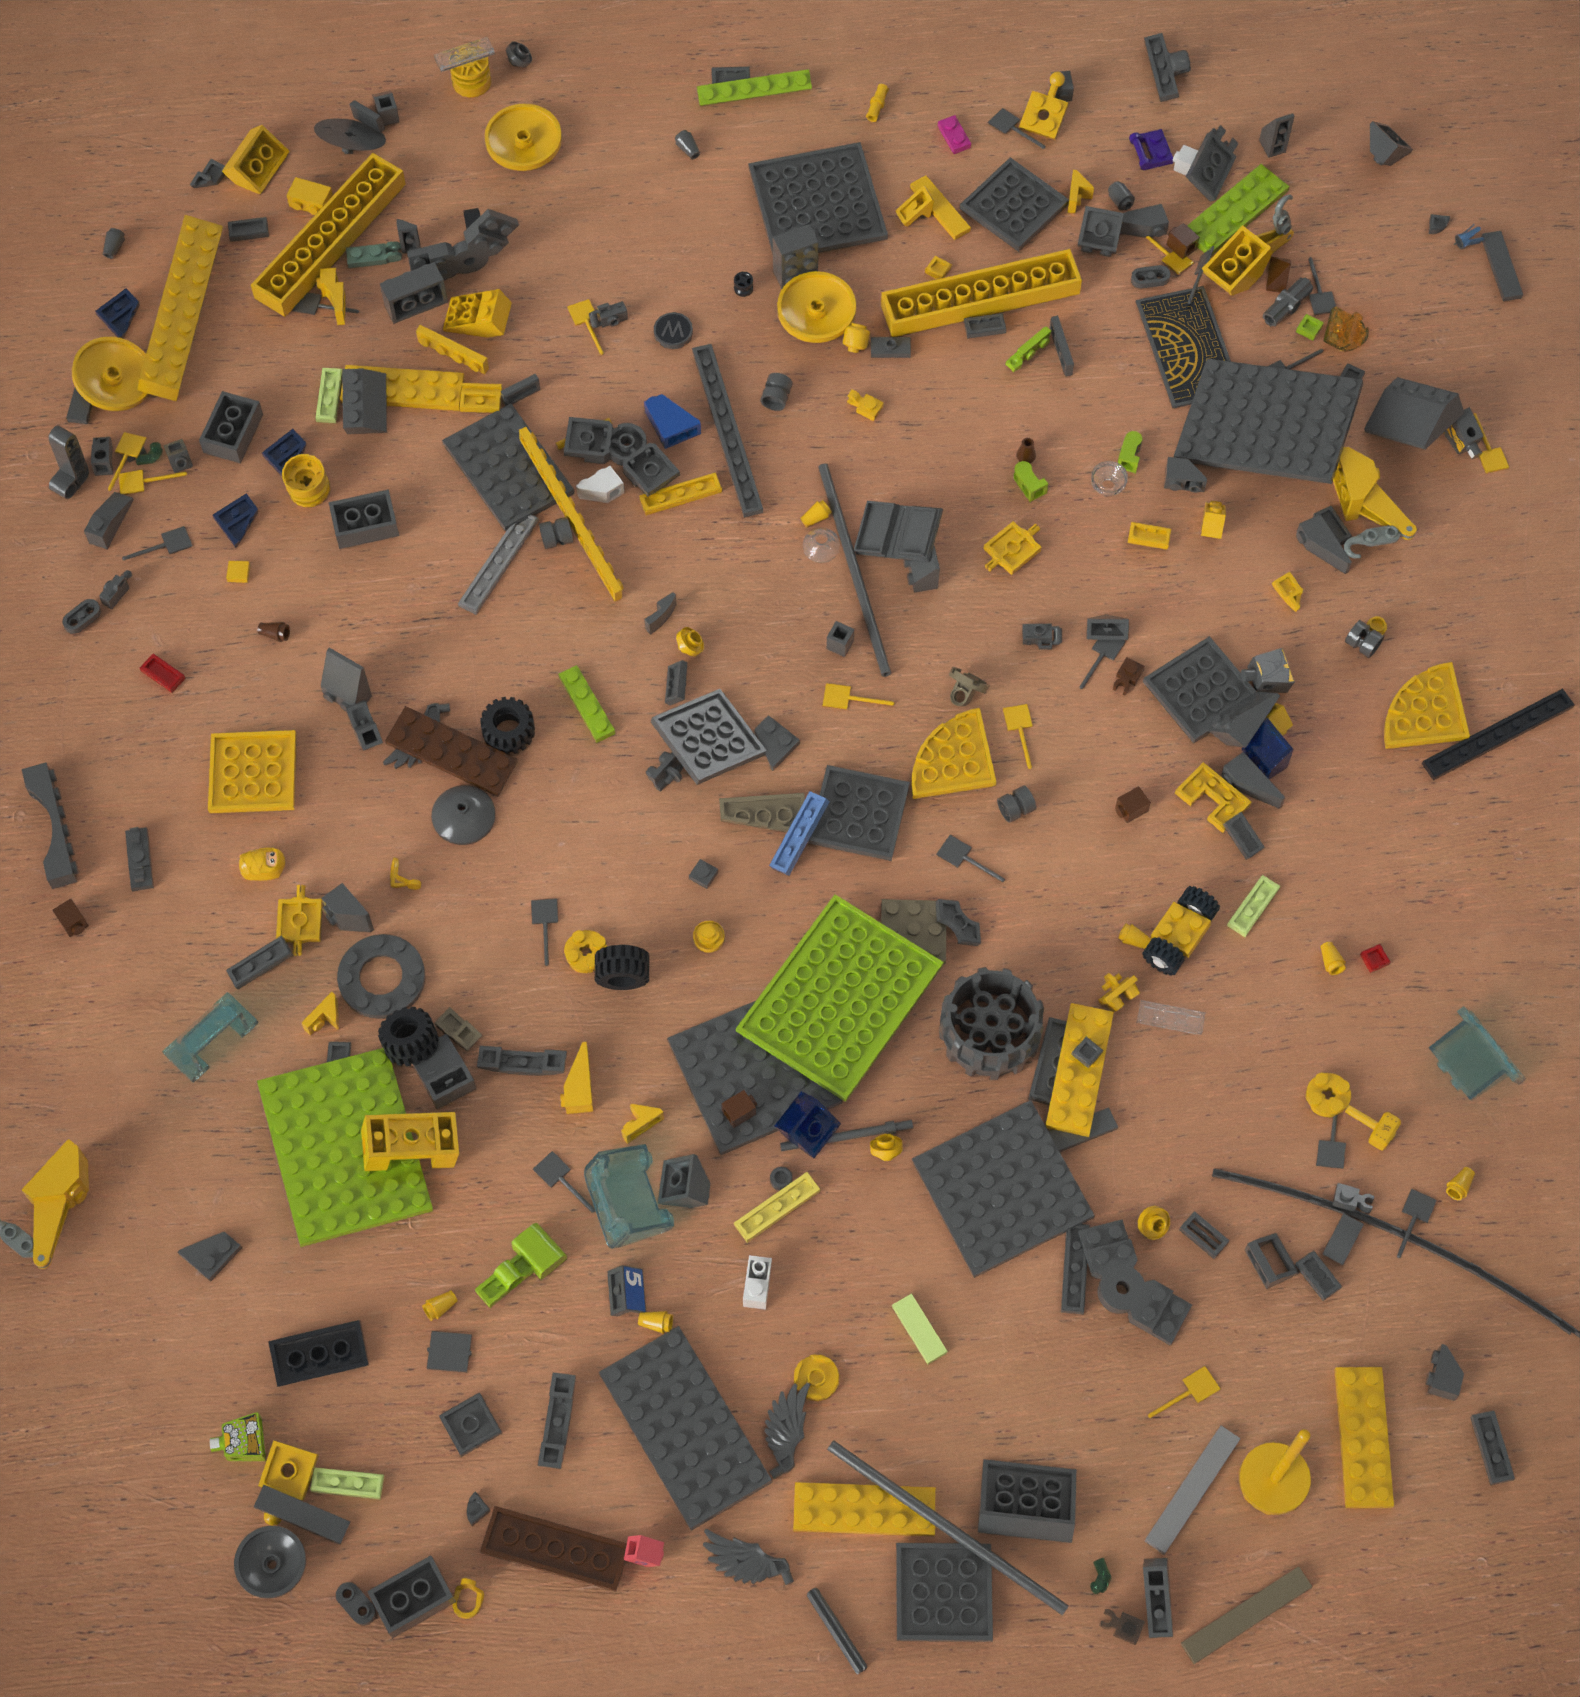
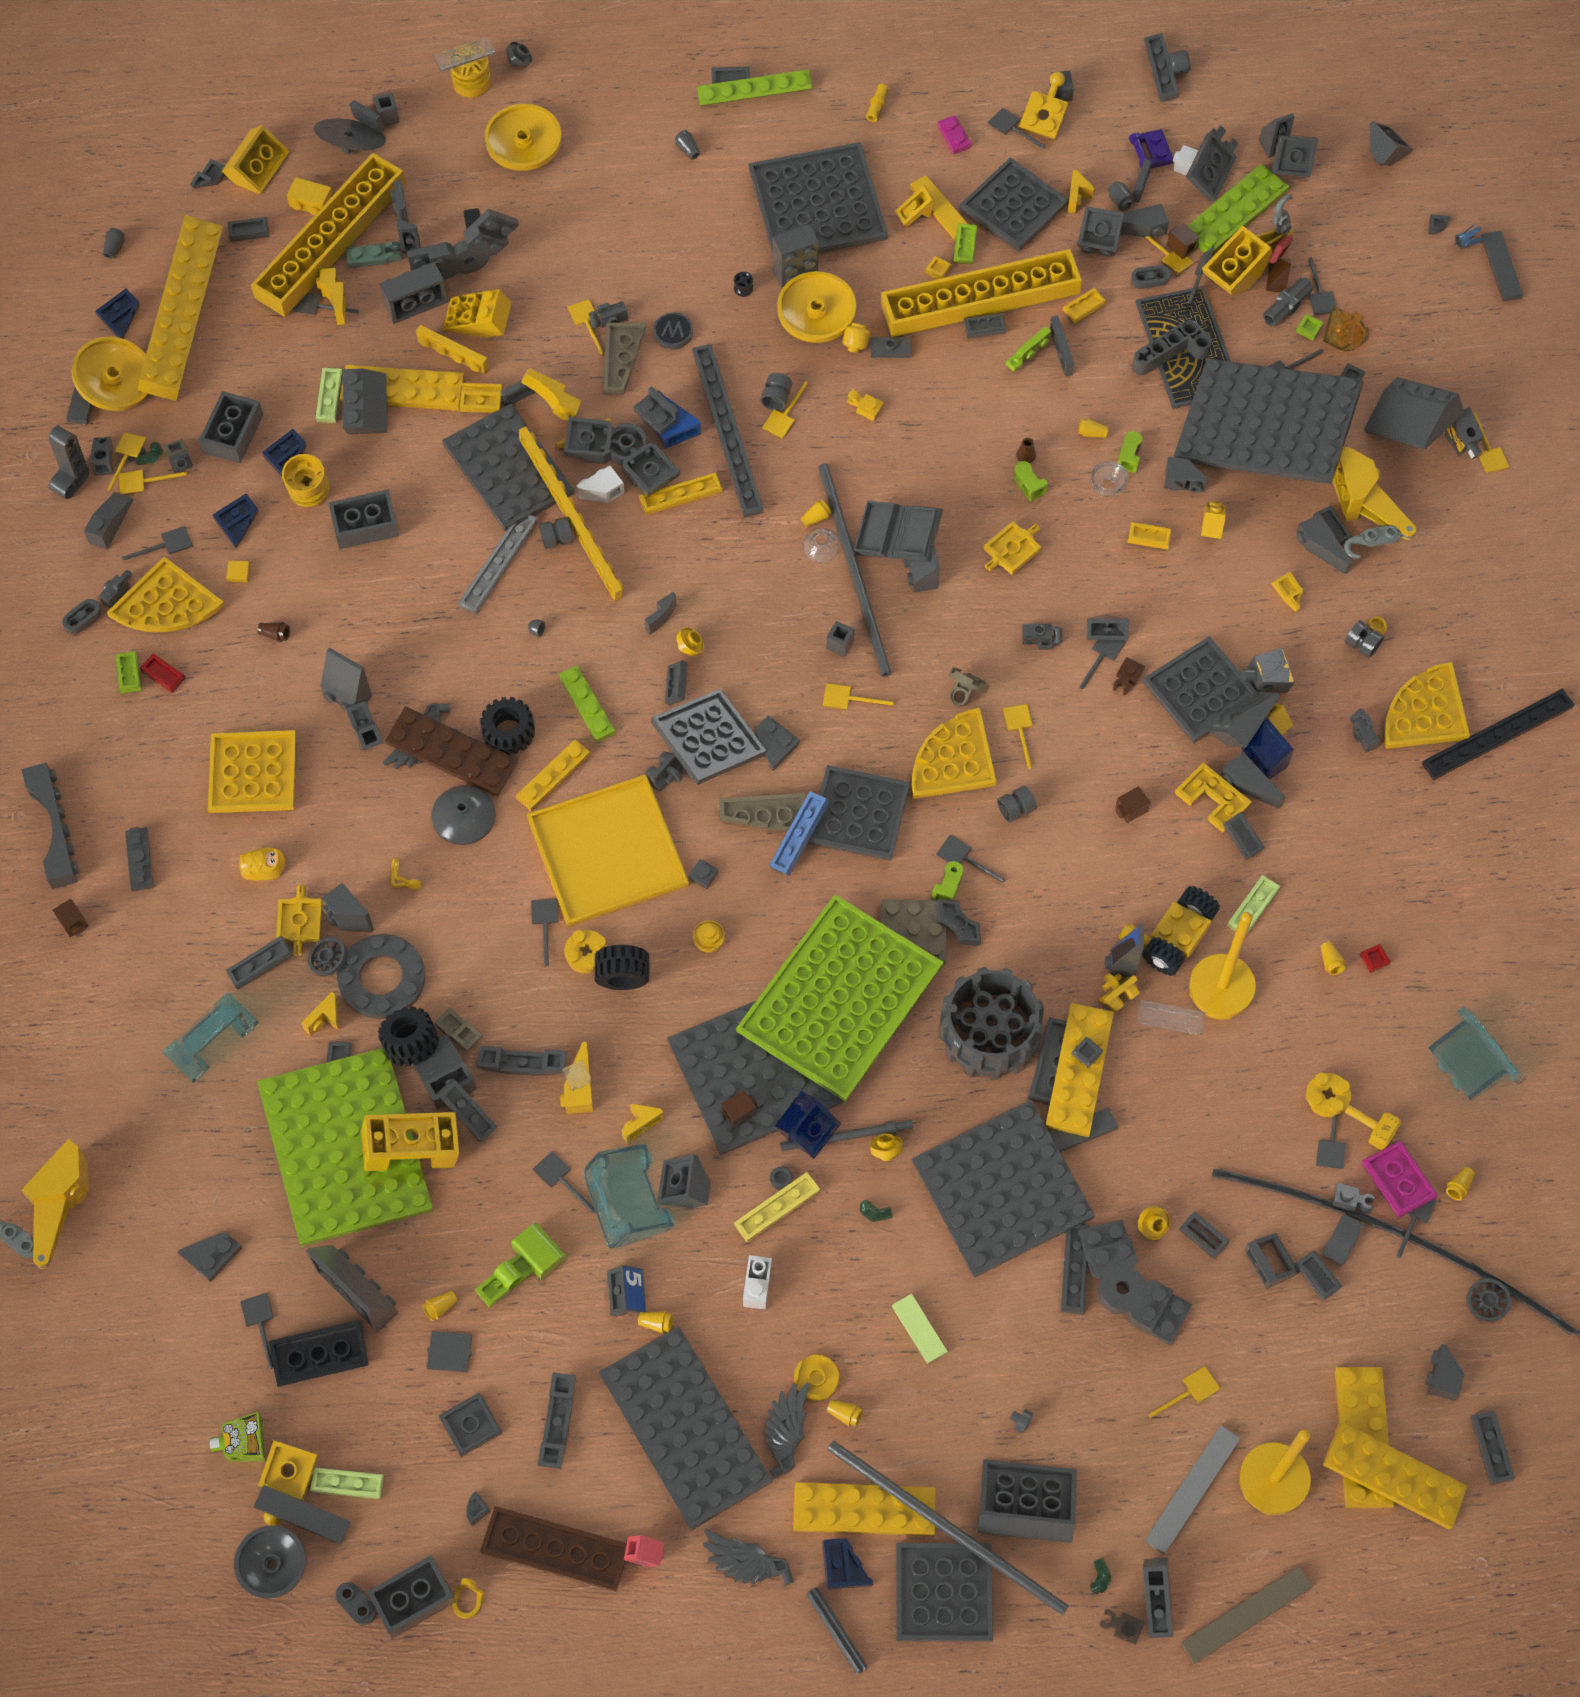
none -> yellow plate [107,557,225,632]
none -> lime plate [115,651,142,694]
none -> dark grey piece [240,1293,274,1369]
none -> dark grey slope [306,1245,397,1332]
none -> dark grey wheel [308,937,348,976]
none -> dark grey plate [391,180,409,222]
none -> dark grey plate [437,1079,497,1142]
none -> yellow plate [516,739,590,812]
none -> yellow slope [521,368,581,421]
none -> yellow tile [526,774,689,927]
none -> dark grey hinge [528,619,545,637]
none -> clear plate [562,1060,592,1091]
none -> dark tan wing [604,323,646,394]
none -> dark grey bracket [634,386,679,435]
none -> yellow piece [762,381,808,439]
none -> dark blue wing [822,1538,873,1589]
none -> yellow cone [827,1399,863,1427]
none -> clear green arm [860,1200,893,1222]
none -> lime leg [931,861,963,901]
none -> lime plate [953,223,978,265]
none -> dark grey tile [1010,1409,1034,1434]
none -> yellow plate [1063,287,1106,324]
none -> yellow cone [1077,417,1108,438]
none -> dark grey slope [1105,924,1144,978]
none -> dark grey beam [1132,320,1211,375]
none -> dark grey tile [1133,159,1151,203]
none -> yellow piece [1189,912,1256,1020]
none -> red tile [1269,235,1293,264]
none -> dark grey plate [1271,133,1318,177]
none -> yellow plate [1323,1421,1468,1530]
none -> dark grey piece [1350,708,1380,753]
none -> dark pink tile [1362,1141,1438,1218]
none -> dark grey wheel [1467,1278,1511,1322]

